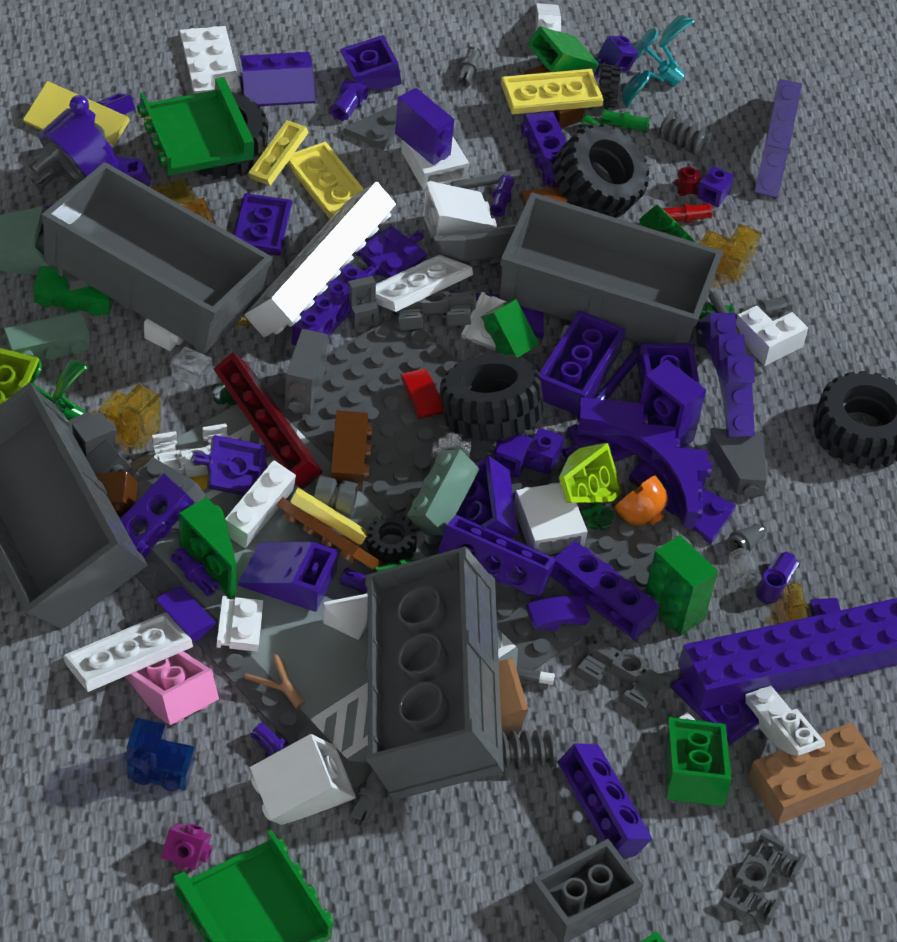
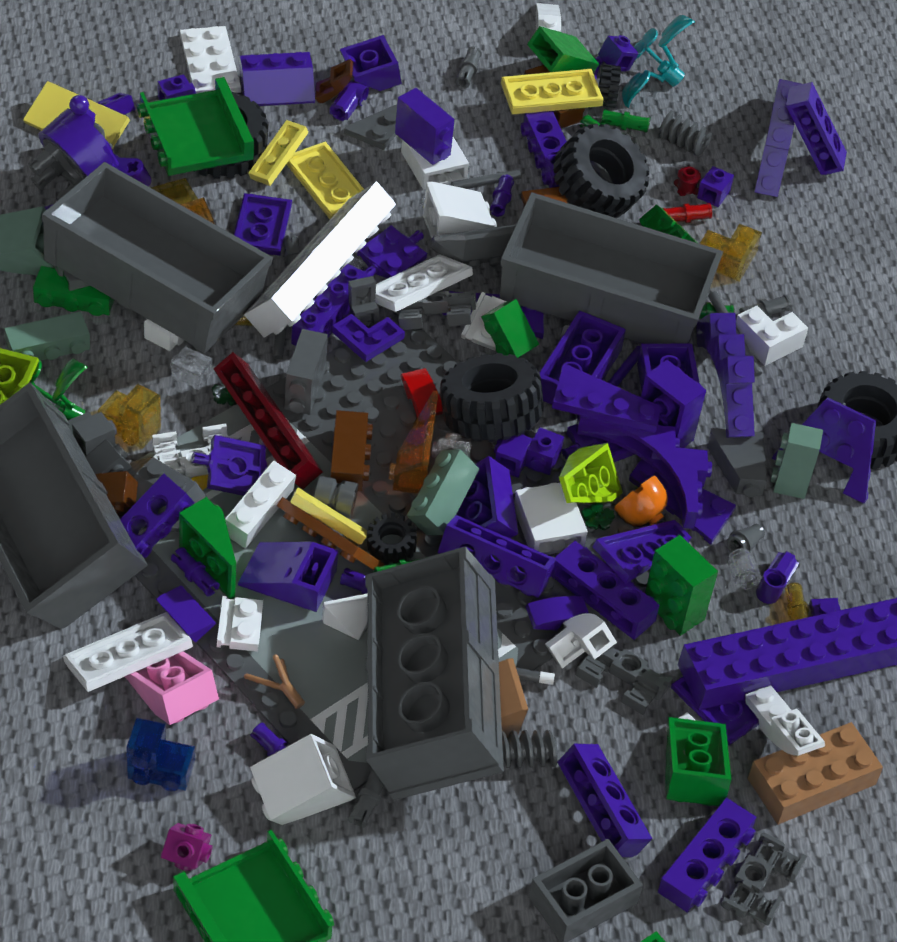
none -> dark purple brick [157,74,196,100]
none -> reddish brown slope [315,59,353,103]
none -> dark purple plate [332,314,405,362]
none -> clear orange wedge [388,391,439,494]
none -> white brick [545,613,617,668]
none -> dark purple wing [552,363,662,433]
none -> dark purple wing [593,520,692,584]
none -> dark purple brick [657,797,756,913]
none -> sand green brick [770,423,823,499]
none -> dark purple wing [772,398,876,503]
none -> dark purple brick [786,82,847,175]

